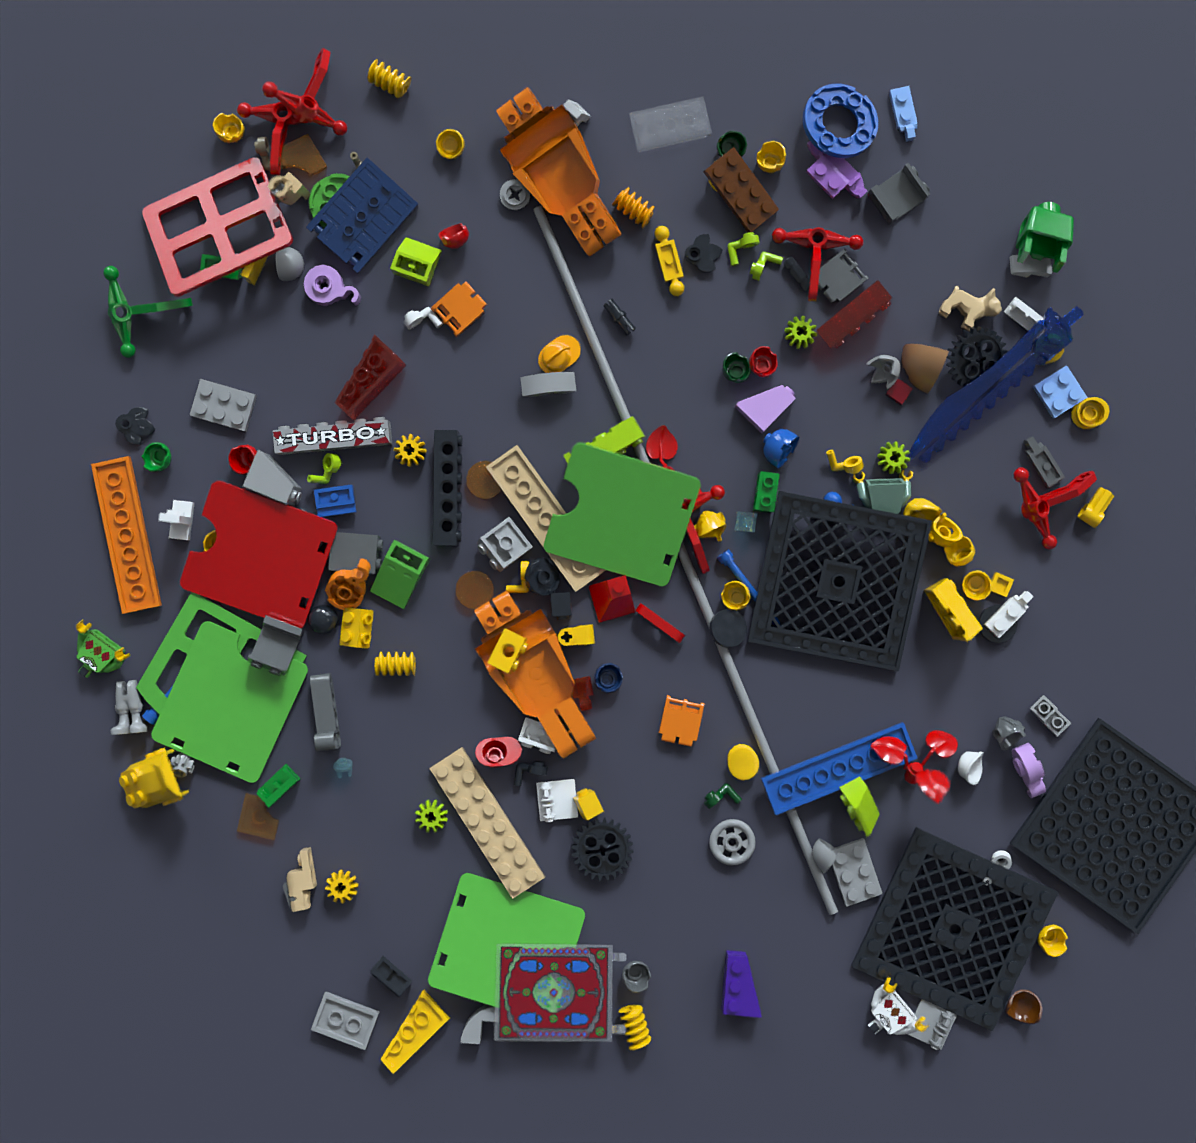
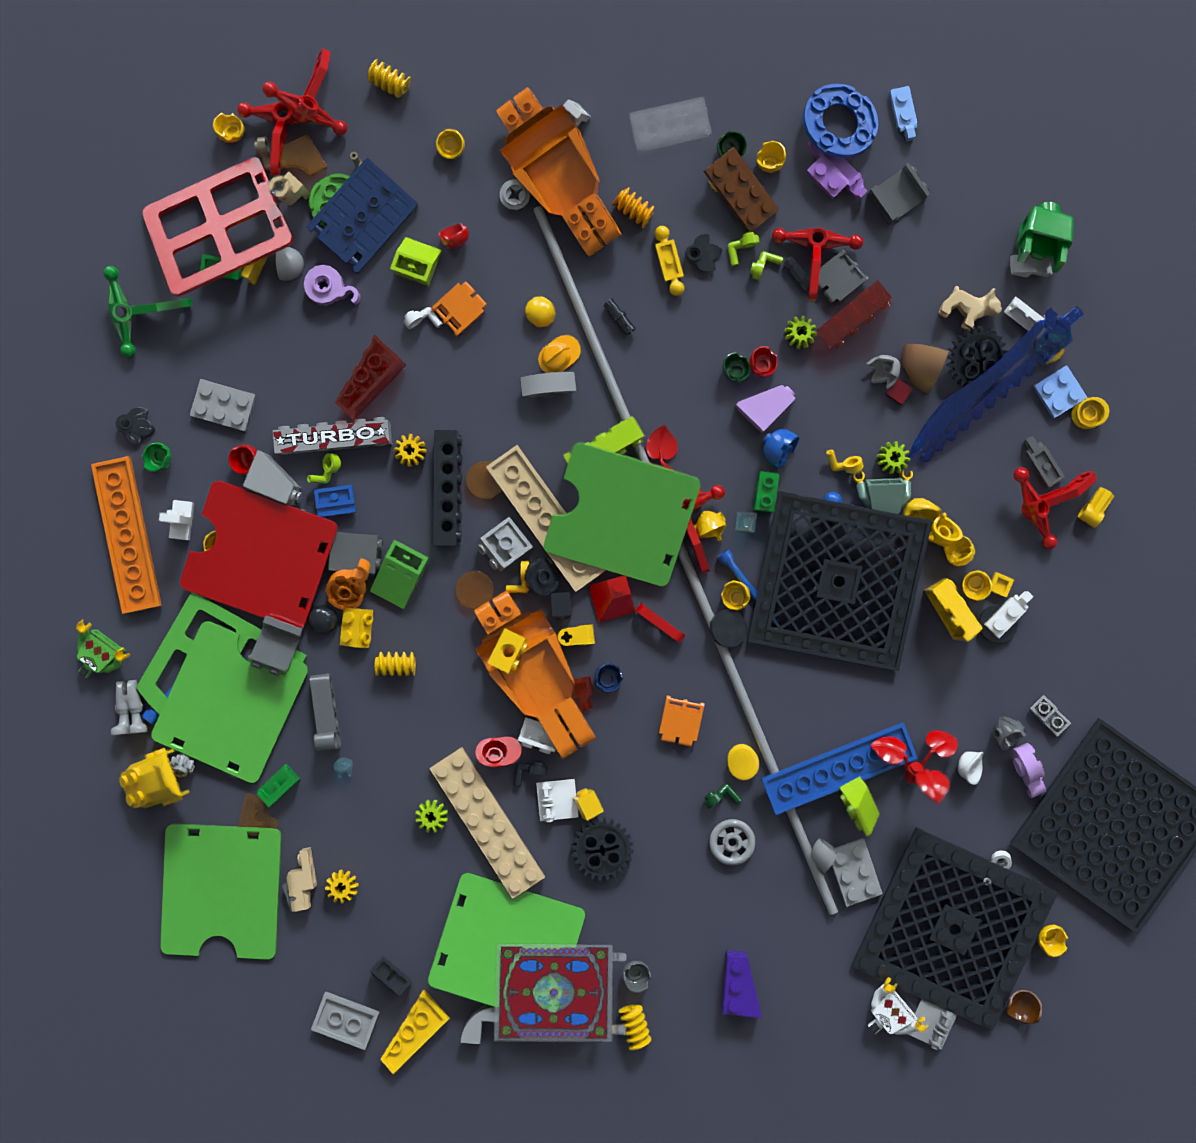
none -> bright green door [161,823,282,959]
none -> yellow hair [525,296,556,328]

